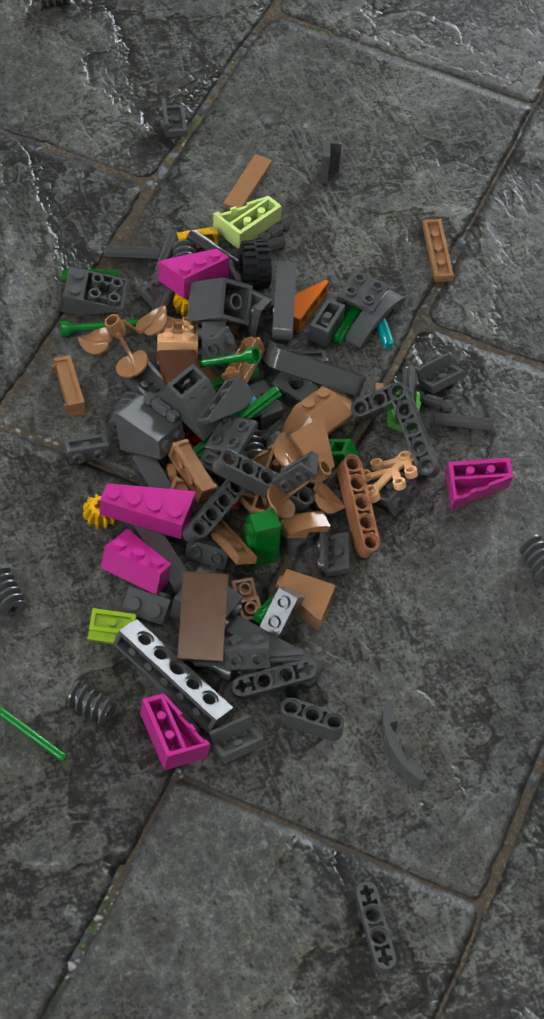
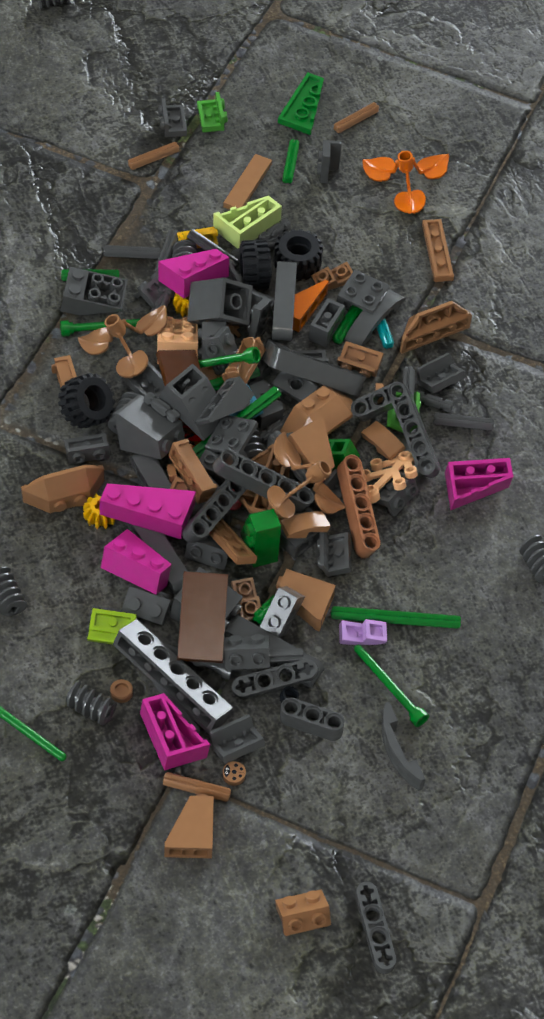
dark grey bracket [272,451,318,493] -> none
none -> medium nougat wedge [21,465,105,513]
none -> black tyre [58,373,115,429]
none -> medium nougat tile [110,679,133,703]
none -> medium nougat axle [128,142,179,170]
none -> medium nougat axle [163,772,231,802]
none -> medium nougat slope [164,794,214,858]
none -> bright green bracket [197,92,228,132]
none -> medium nougat tile [223,761,246,786]
none -> black tyre [273,229,323,281]
none -> medium nougat bracket [275,889,331,936]
none -> green wing [278,72,324,135]
none -> green axle [282,139,299,184]
none -> medium nougat slope [311,262,353,290]
none -> green axle [331,606,461,629]
none -> medium nougat axle [334,102,379,133]
none -> medium nougat bracket [337,341,384,378]
none -> lavender slope [339,619,387,645]
none -> green piece [354,644,429,727]
none -> medium nougat slope [361,421,406,460]
none -> orange plant [363,151,449,214]
none -> medium nougat wedge [400,301,472,354]

